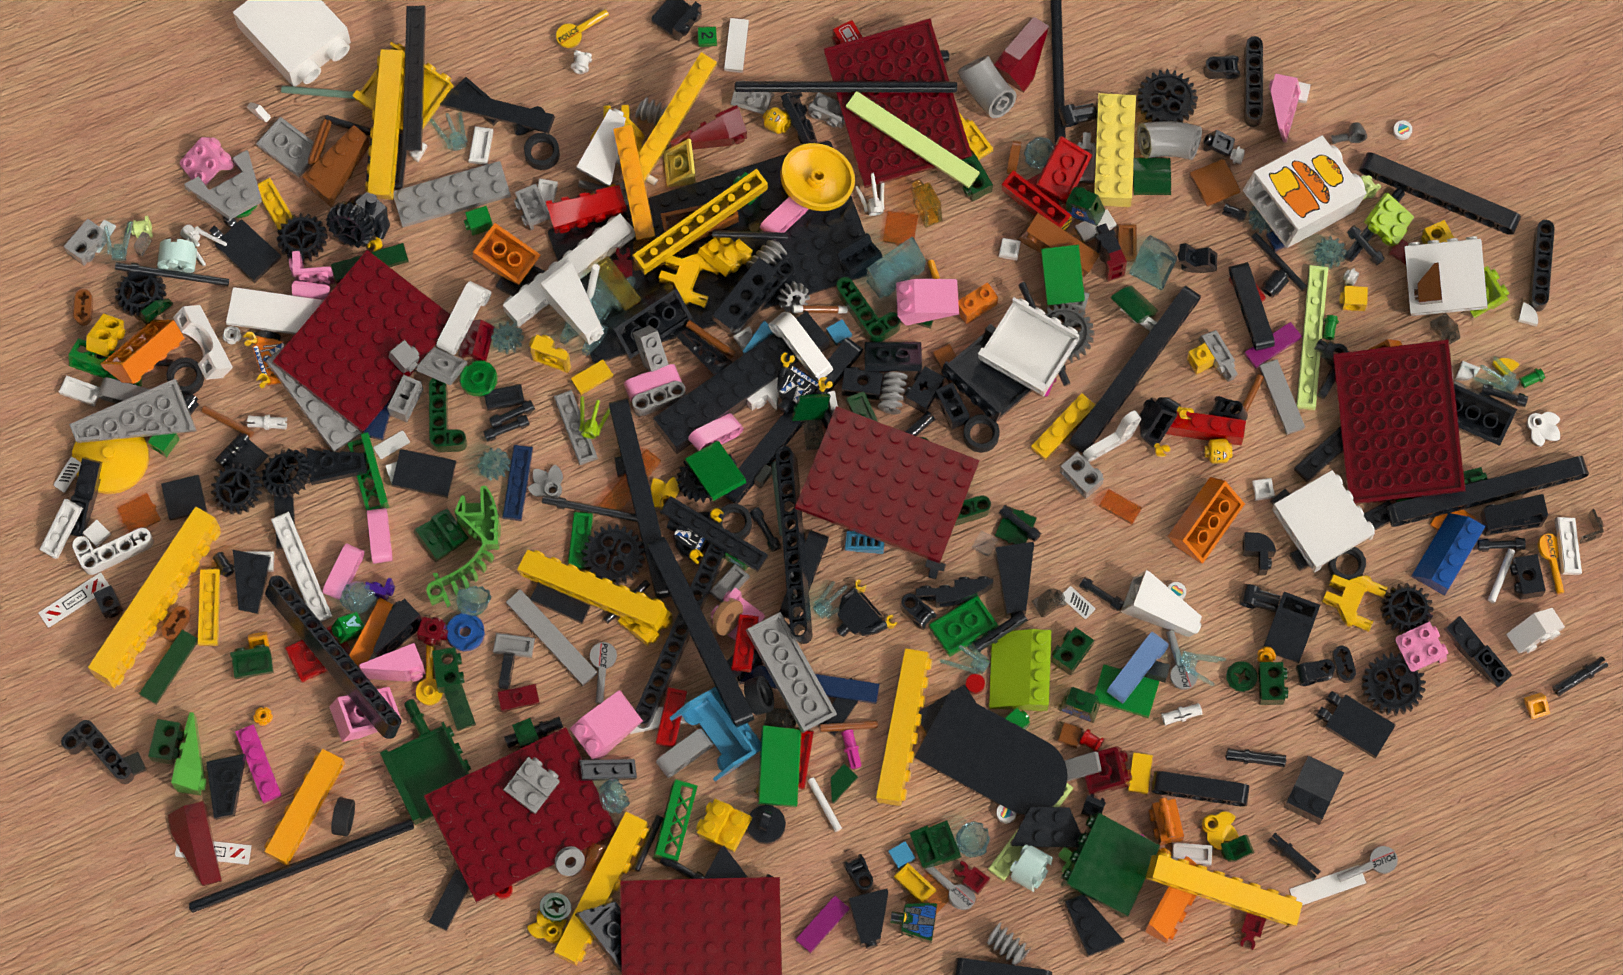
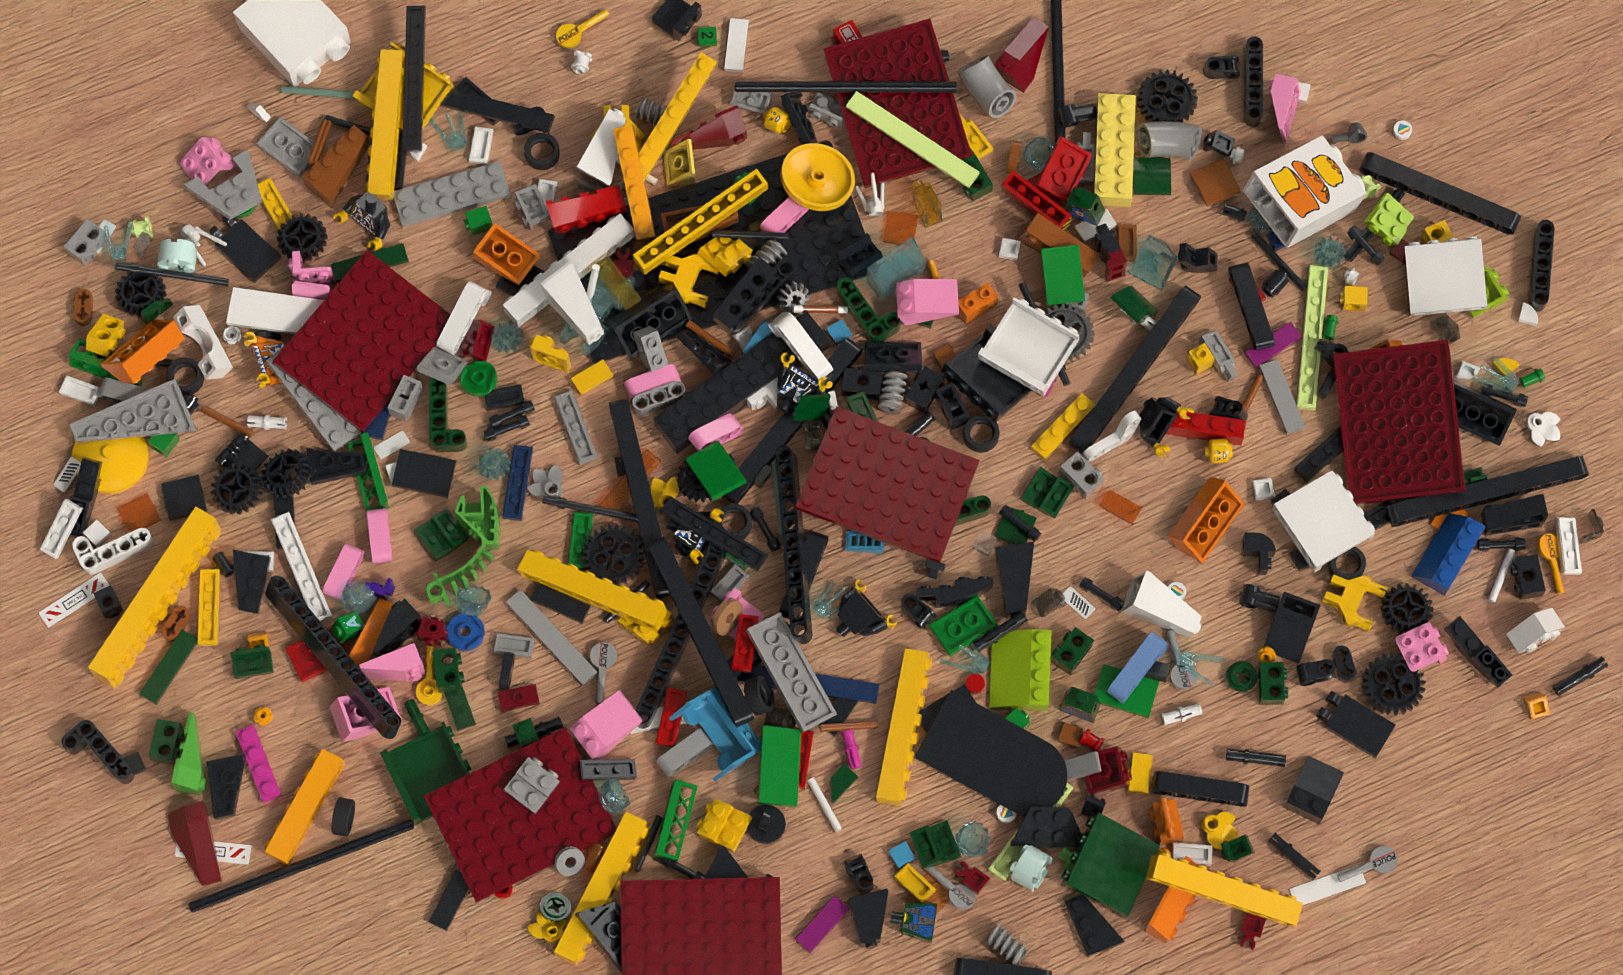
black gear [326,201,376,248] -> none
light grey brick [389,340,419,374] -> none
lime plant [579,396,610,439] -> none
reddish brown slope [1414,262,1443,305] -> none
none -> dark green slope [1020,467,1074,518]

